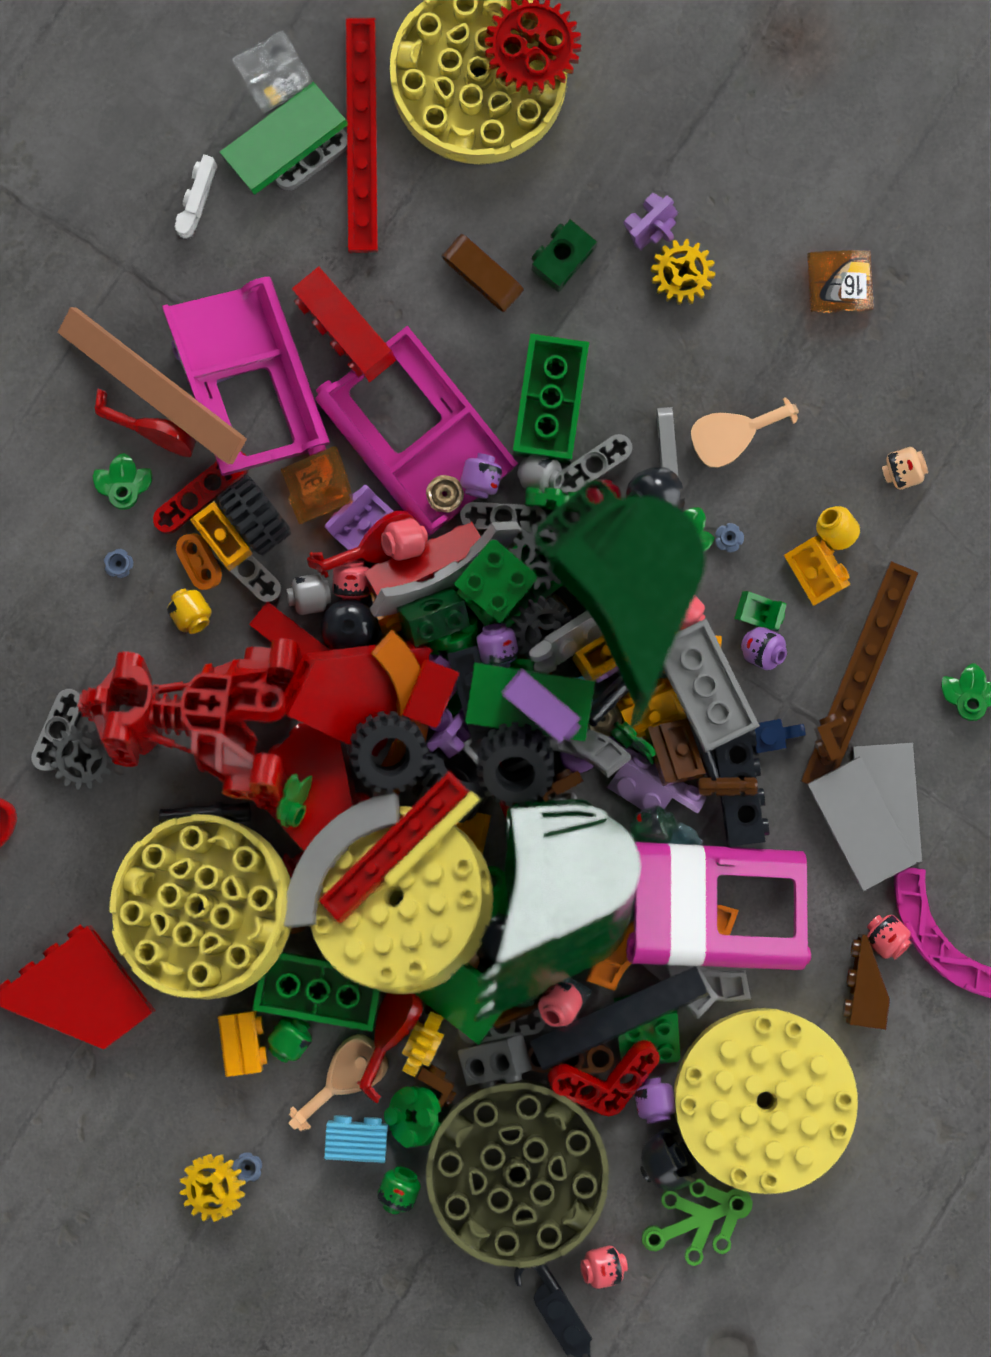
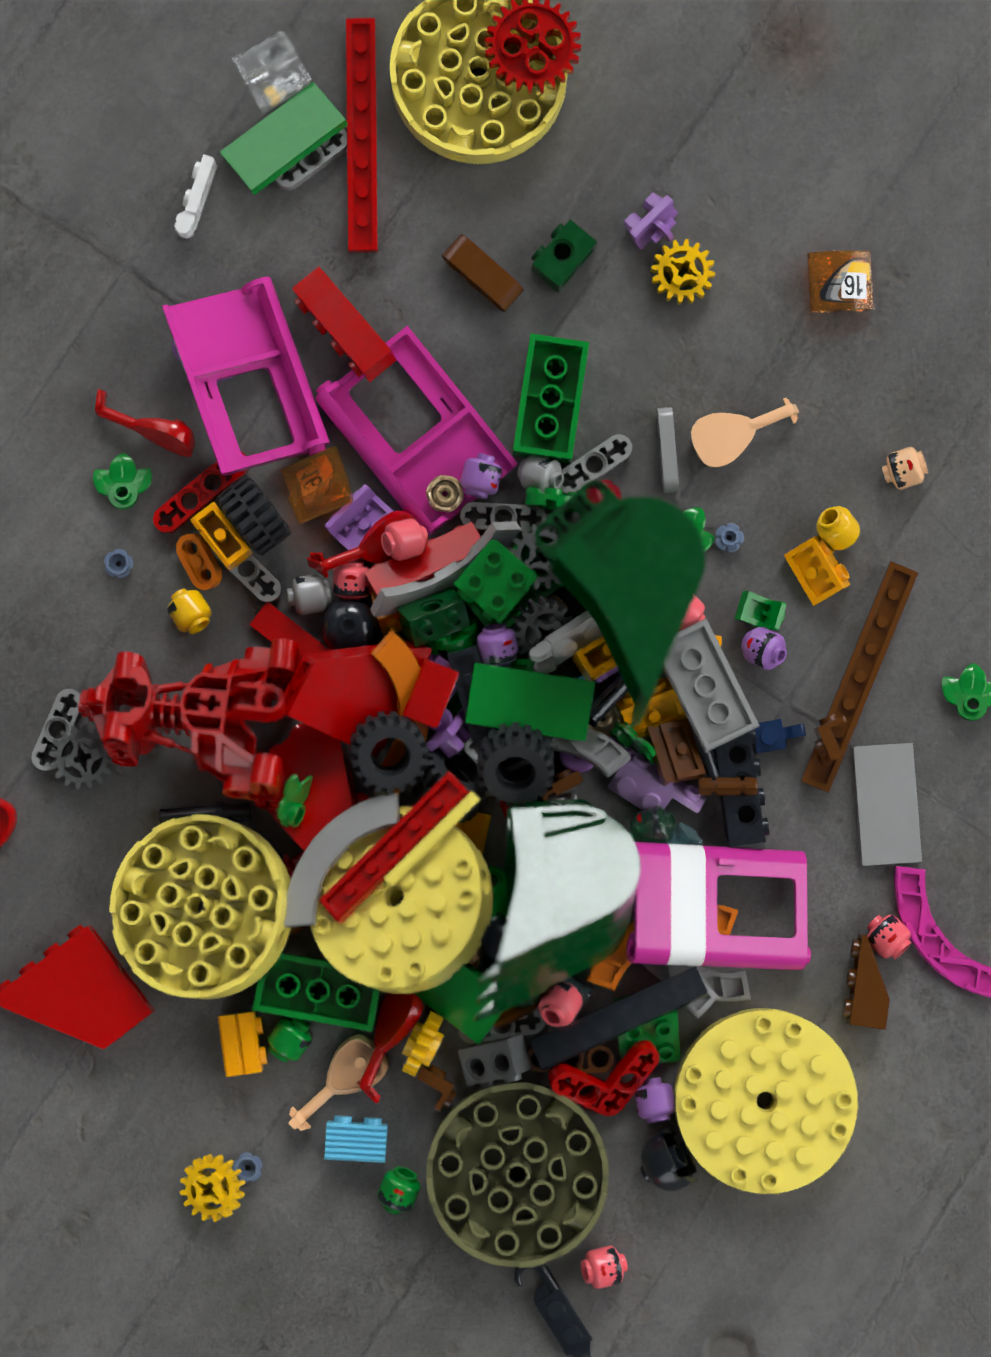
nougat tile [58,307,247,464] -> none
green plate [384,1086,441,1148] -> none
medium lavender brick [502,668,580,742] -> none
black cylinder [626,467,685,511] -> none
bright green plant [641,1178,753,1266] -> none
light grey tile [807,756,916,891] -> none

